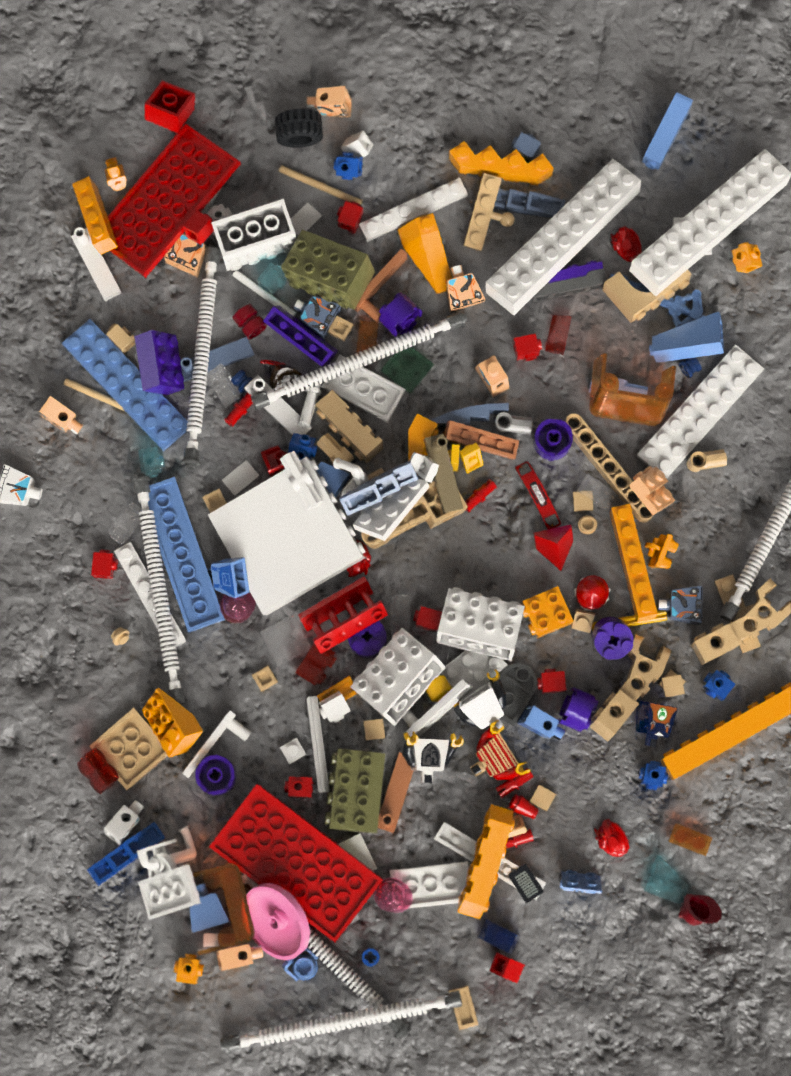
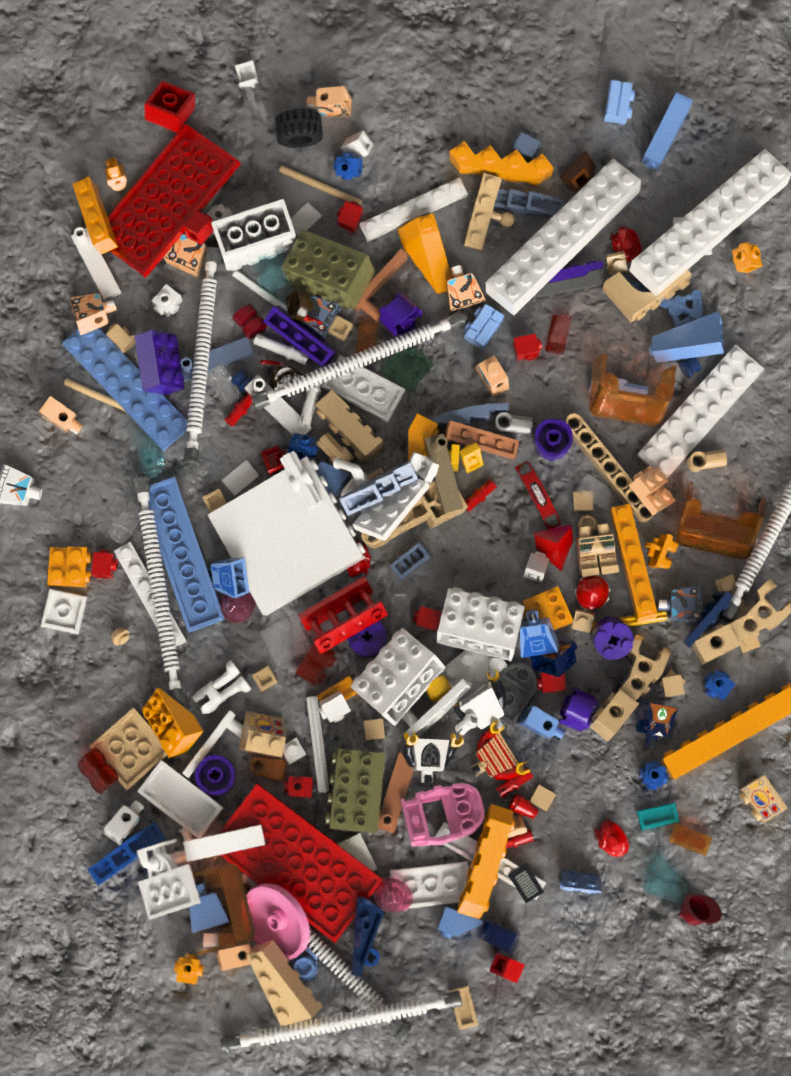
none -> white tile [40,589,88,634]
none -> light orange plate [47,547,92,587]
none -> light nougat torso [69,293,117,335]
none -> white slope [137,760,224,838]
none -> white brick [152,284,183,317]
none -> white tile [183,824,266,862]
none -> white piece [192,660,252,714]
none -> white bracket [235,61,259,90]
none -> tan slope [238,711,286,757]
none -> tan wedge [247,940,323,1026]
none -> clear orange piece [249,757,287,781]
none -> white pin [254,333,310,366]
none -> dark brown piece [285,289,323,325]
none -> dark blue wing [351,896,384,977]
none -> sand blue slope [390,541,432,580]
none -> bright pink slope [400,783,485,846]
none -> medium blue slope [438,907,483,939]
none -> white pin [455,713,479,735]
none -> light blue brick [463,304,504,350]
none -> torso [520,609,560,658]
none -> white slope [523,552,549,583]
none -> clear blue torso [530,640,578,677]
none -> reddish brown slope [559,151,596,193]
none -> tan hips [576,523,619,577]
none -> light blue brick [604,80,635,125]
none -> tan plate [605,251,628,275]
none -> teal tile [636,803,680,831]
none -> clear orange windscreen [676,482,765,559]
none -> dark blue wing [684,591,733,647]
none -> tan slope [739,775,787,823]

